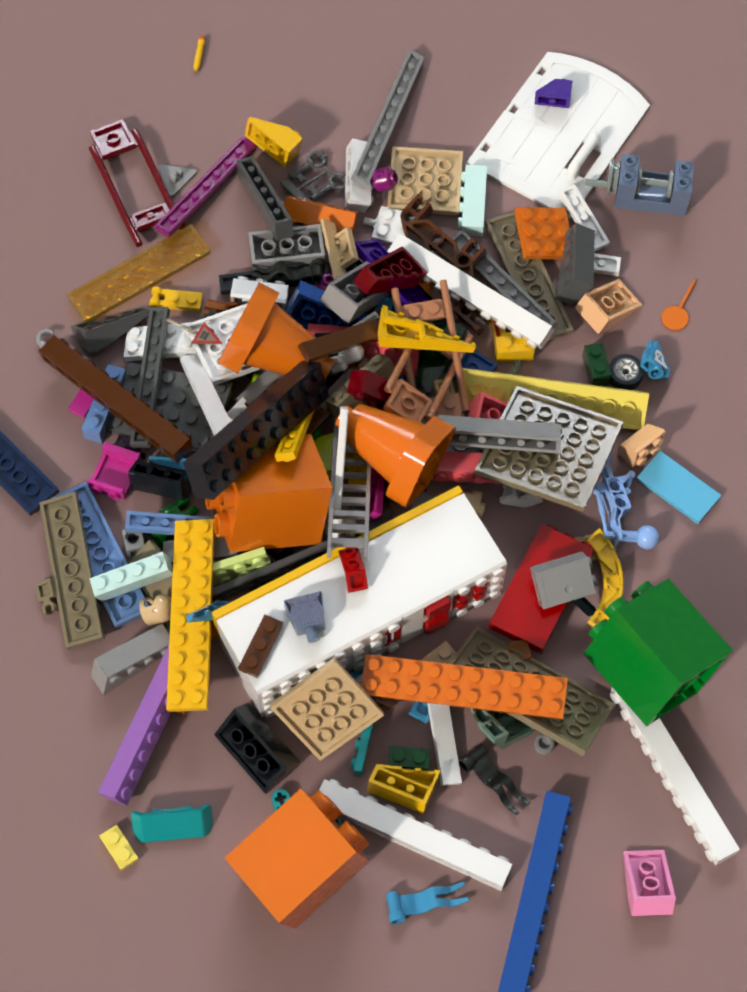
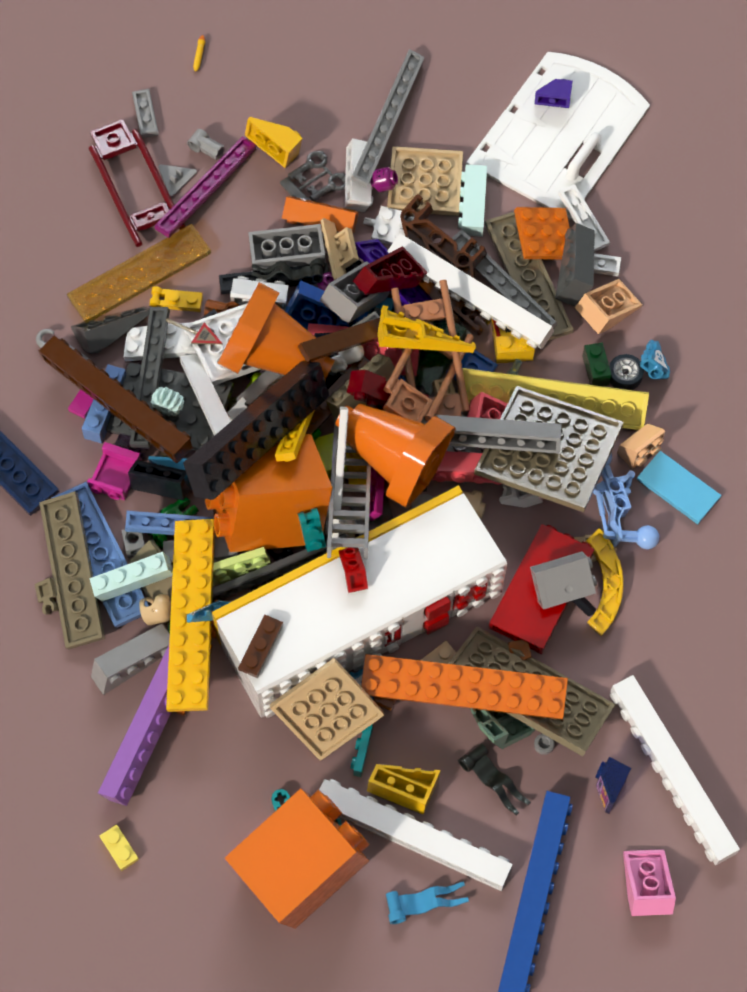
teal piece [131,804,213,843] -> none
black slope [214,703,300,794] -> none
dark grey brick [237,156,294,241] -> none
sand blue torso [284,591,325,643] -> none
dark green brick [388,746,430,771] -> none
dark azure plate [408,702,430,724] -> none
white tile [427,703,462,786] -> none
green brick [584,578,733,727] -> none
sand blue piece [585,154,694,216] -> none
orange piece [661,280,696,331] -> none
none -> light grey tile [132,89,159,138]
none -> light aqua gear [151,387,185,416]
none -> light grey piece [187,129,225,160]
none -> teal plate [298,507,326,552]
none -> clear blue slope [595,757,631,814]

